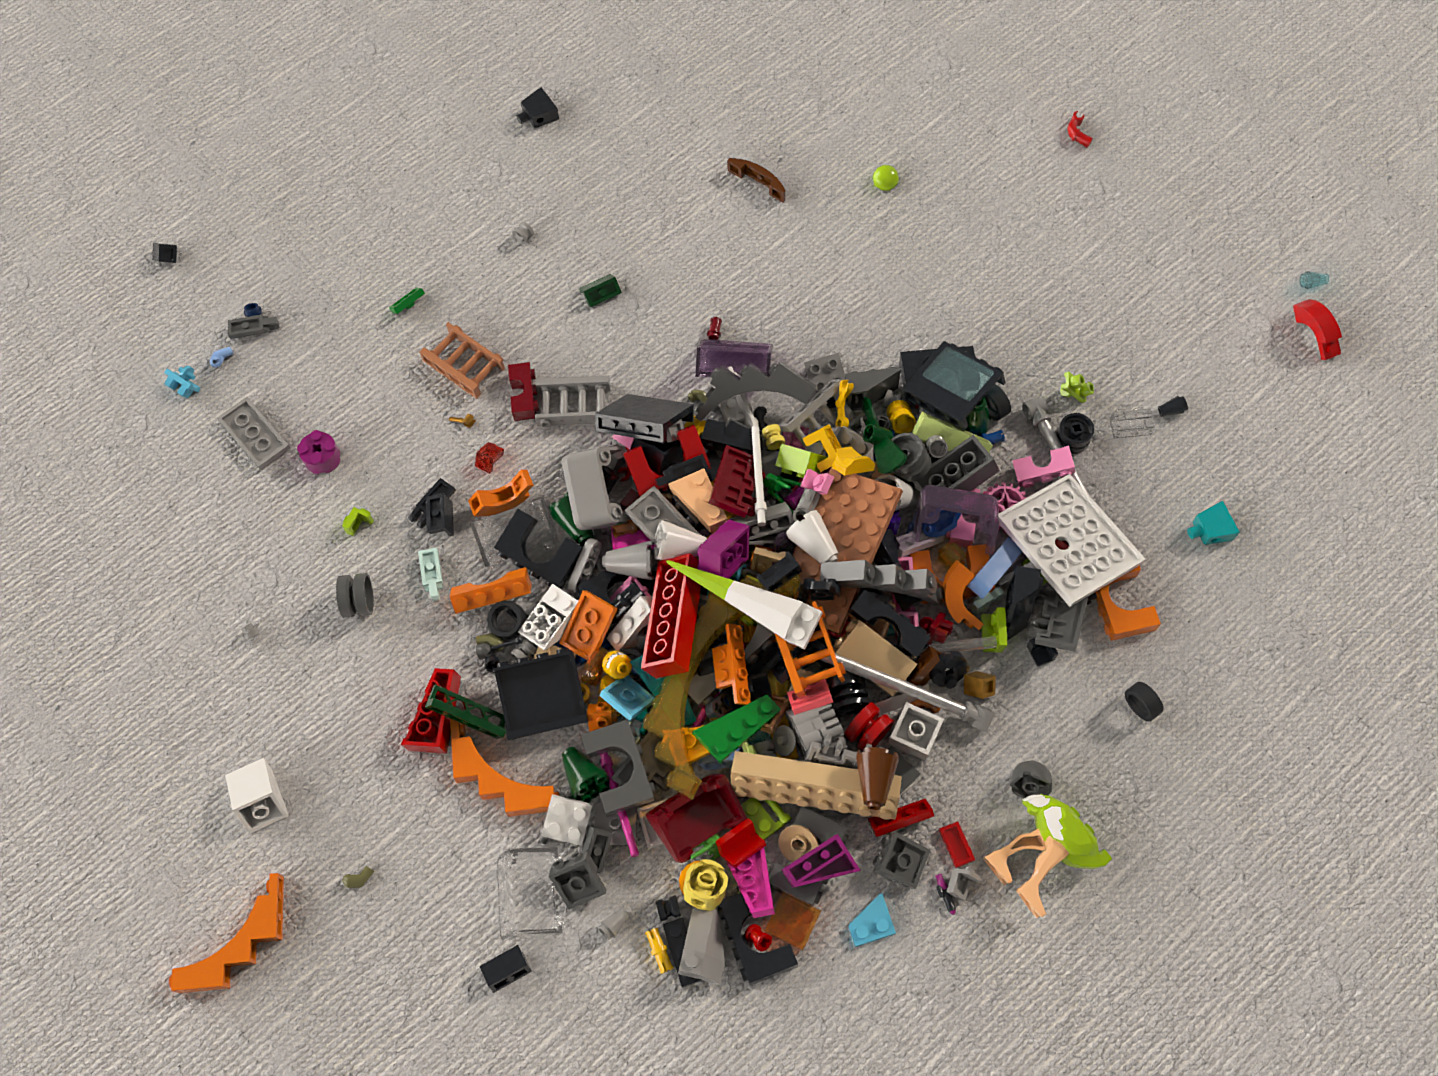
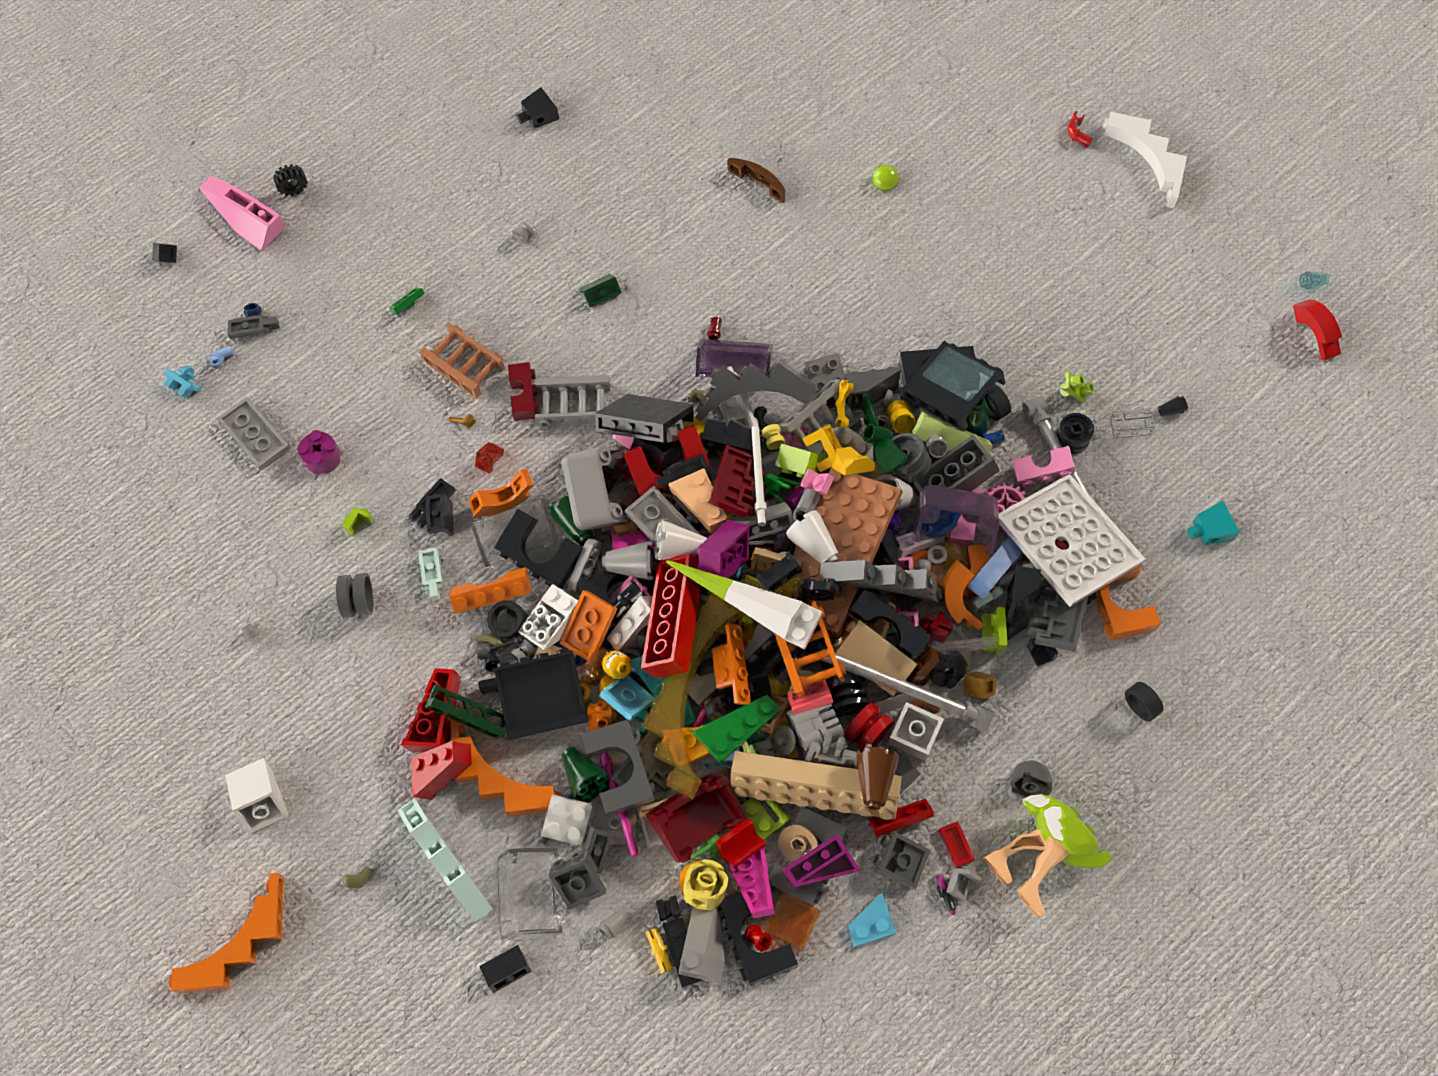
none -> bright pink wedge [199,176,286,251]
none -> black tyre [273,164,308,196]
none -> light aqua arch [397,798,492,922]
none -> red wedge [411,741,472,800]
none -> black tile [478,677,498,694]
none -> light grey plate [915,545,947,571]
none -> white arch [1103,112,1187,208]

